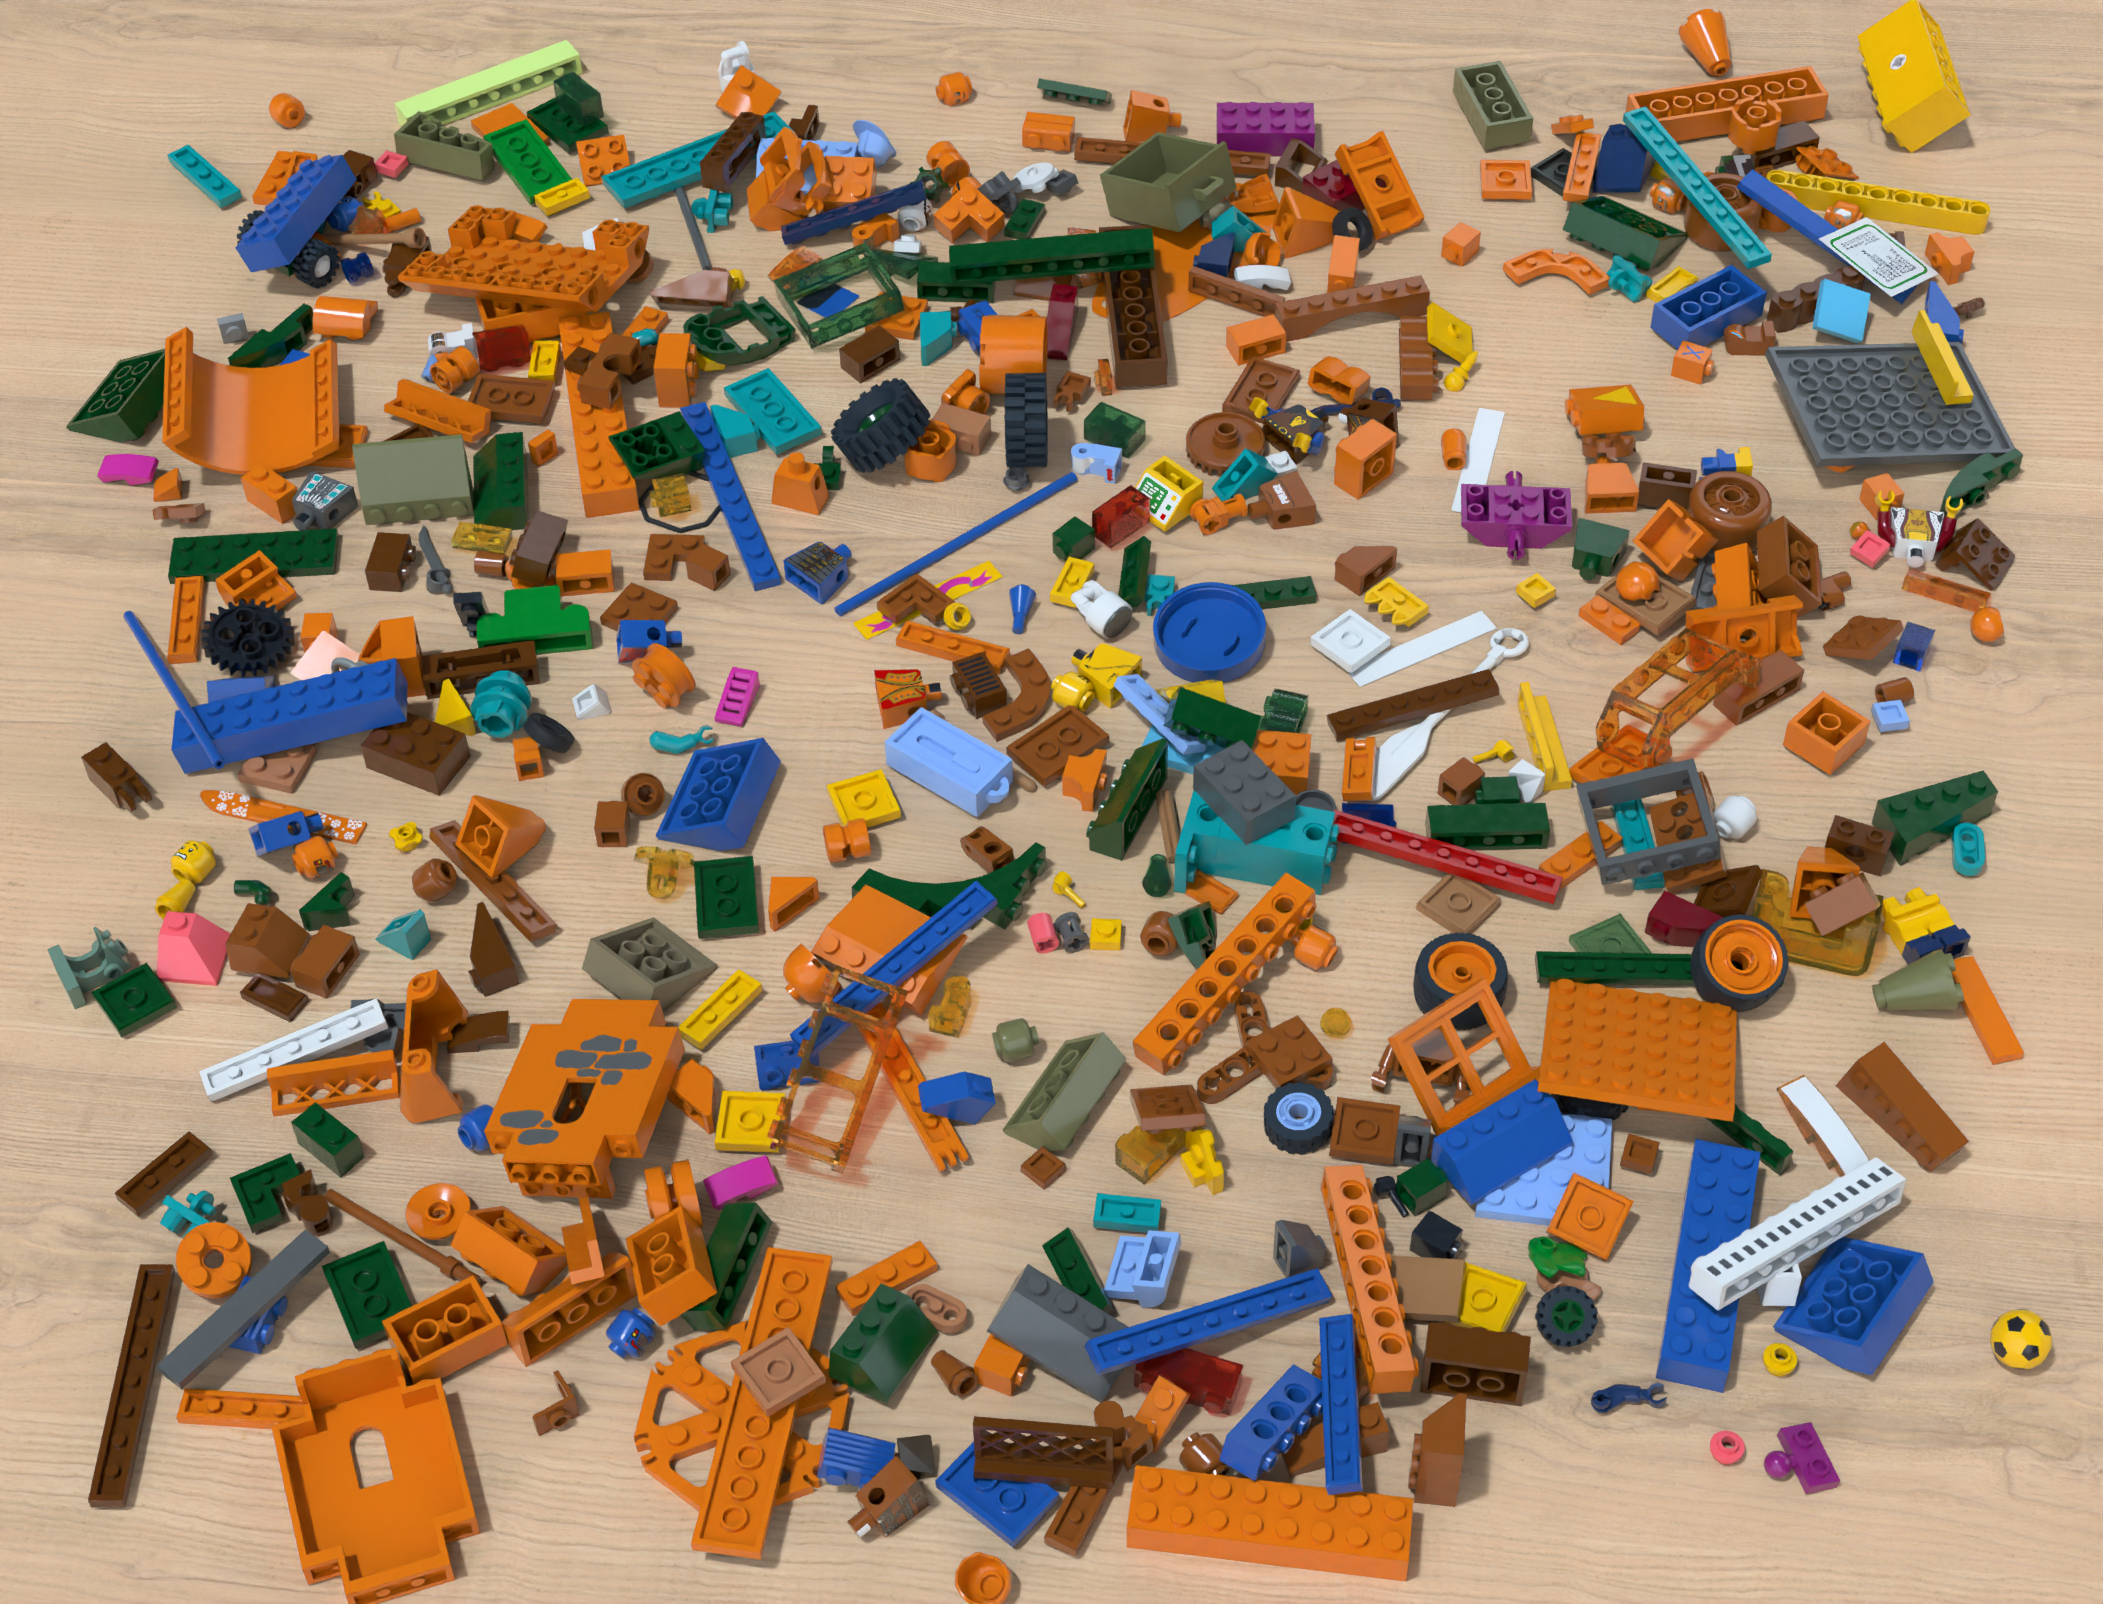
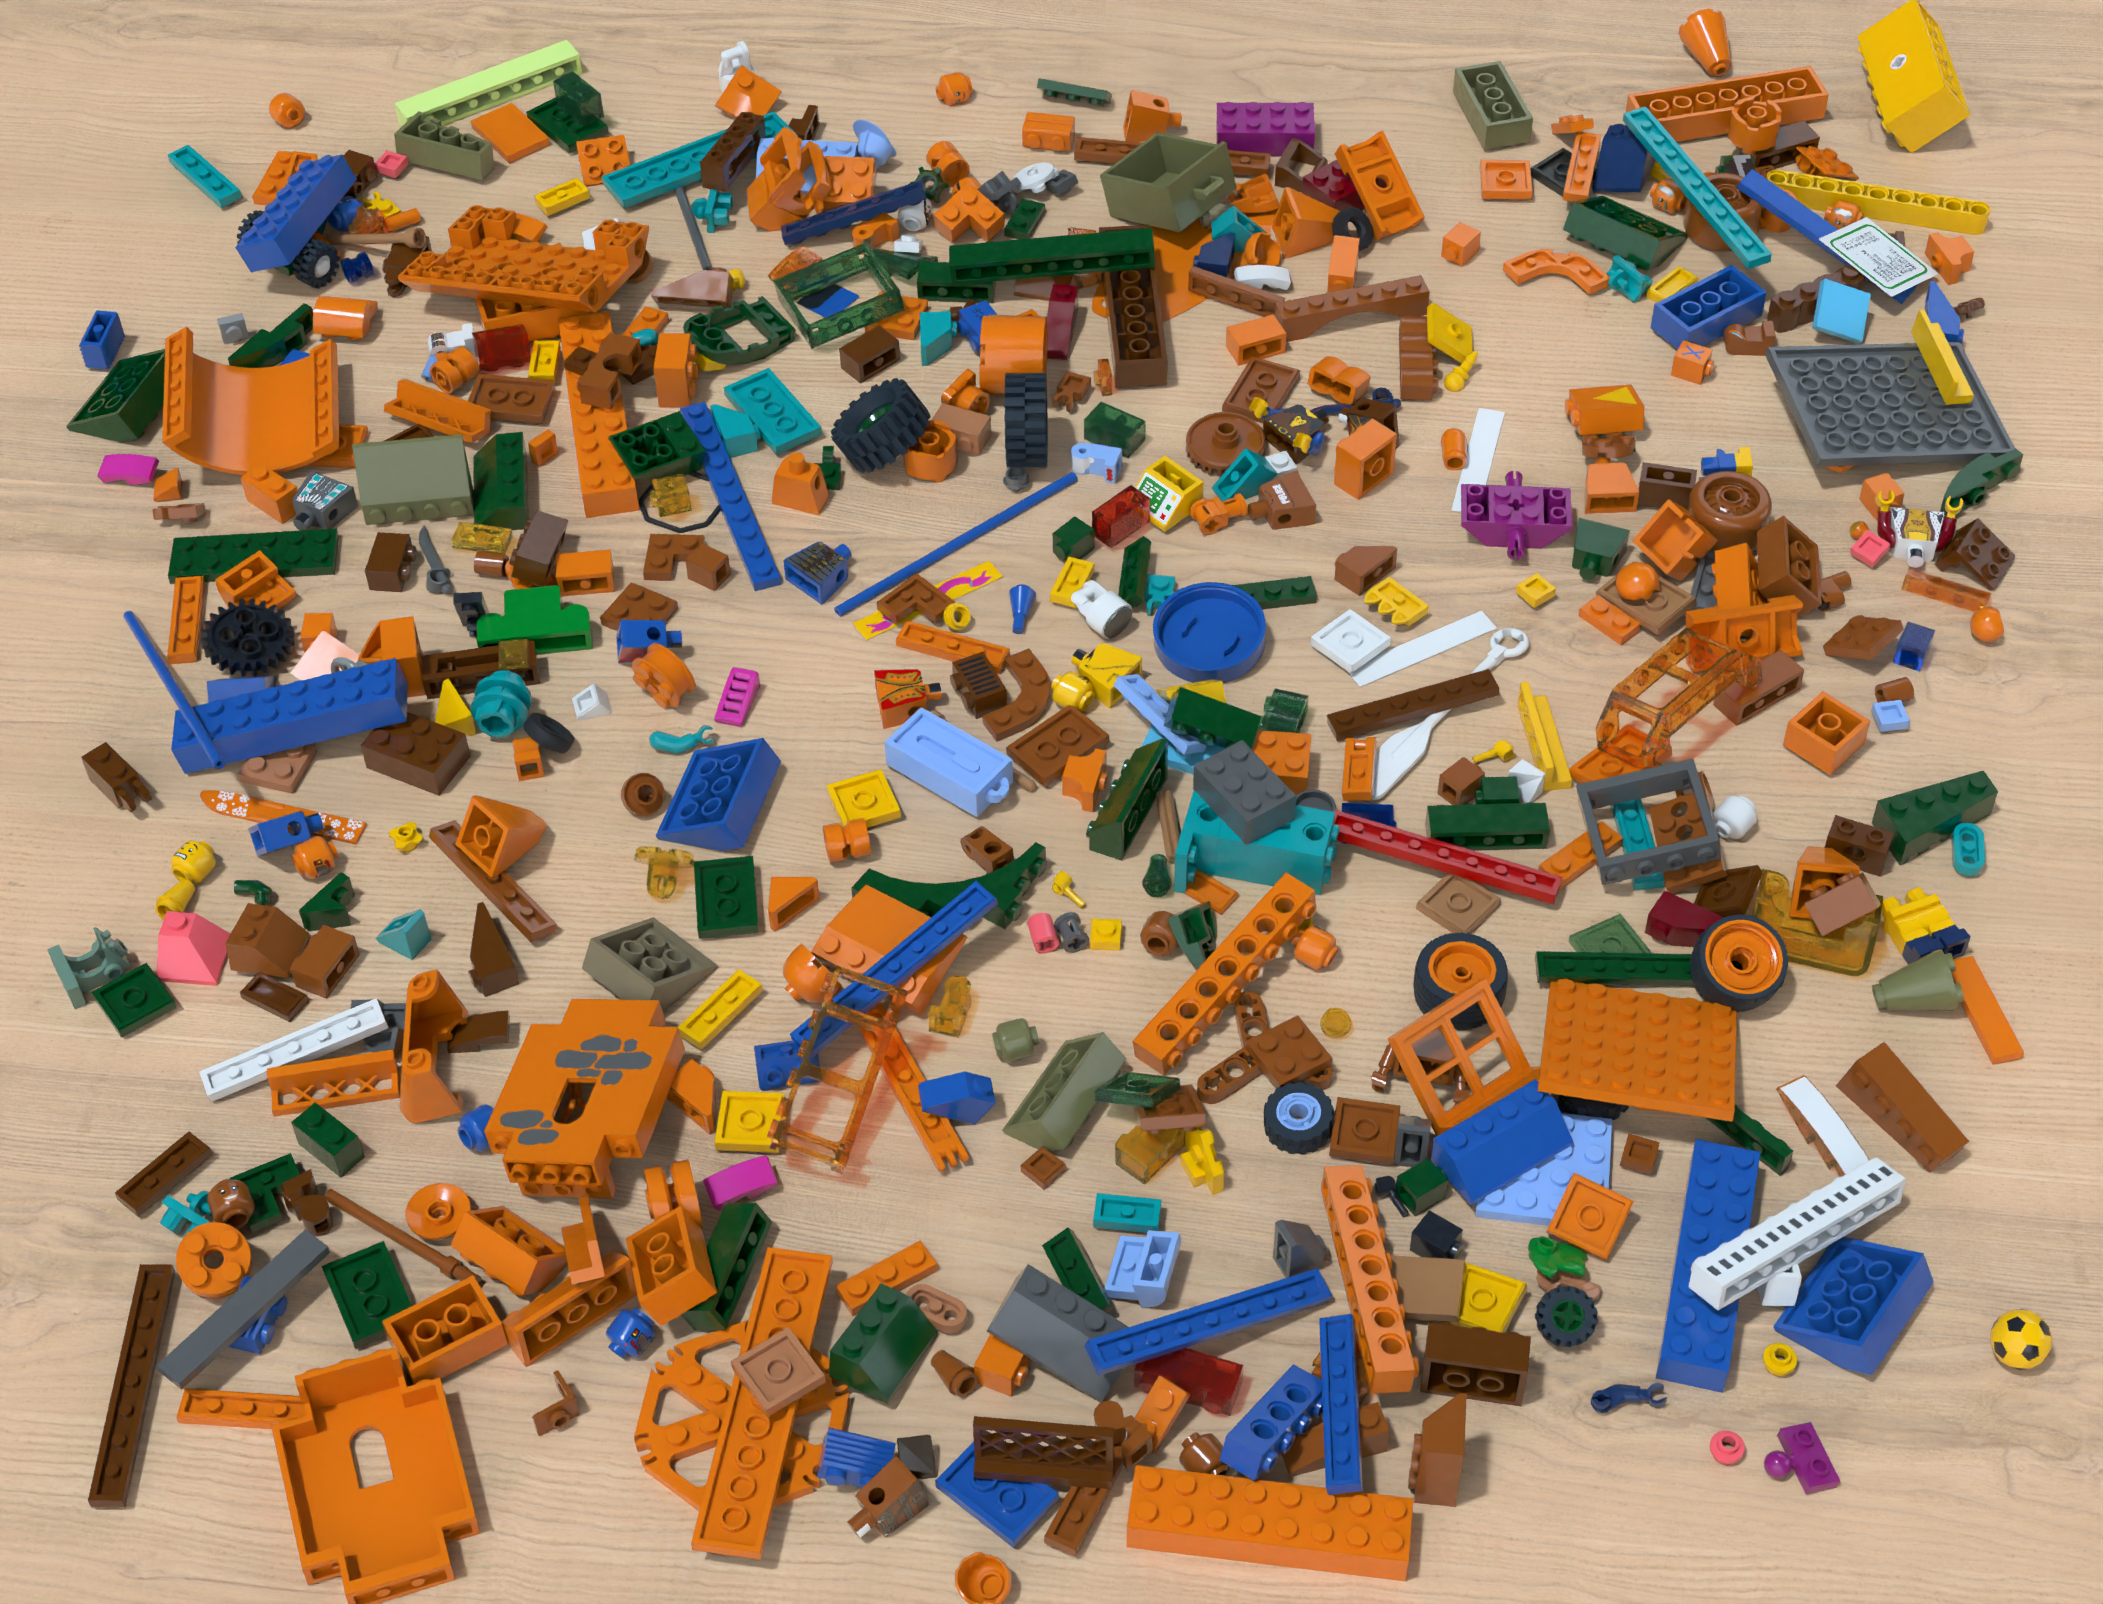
dark orange head [412,858,457,902] -> none
green plate [483,119,572,204] -> none
dark orange brick [594,801,631,847] -> none
none -> blue brick [79,310,125,369]
none -> dark orange head [207,1179,255,1228]
none -> clear yellow plate [499,639,529,670]
none -> clear green tile [1095,1071,1180,1108]

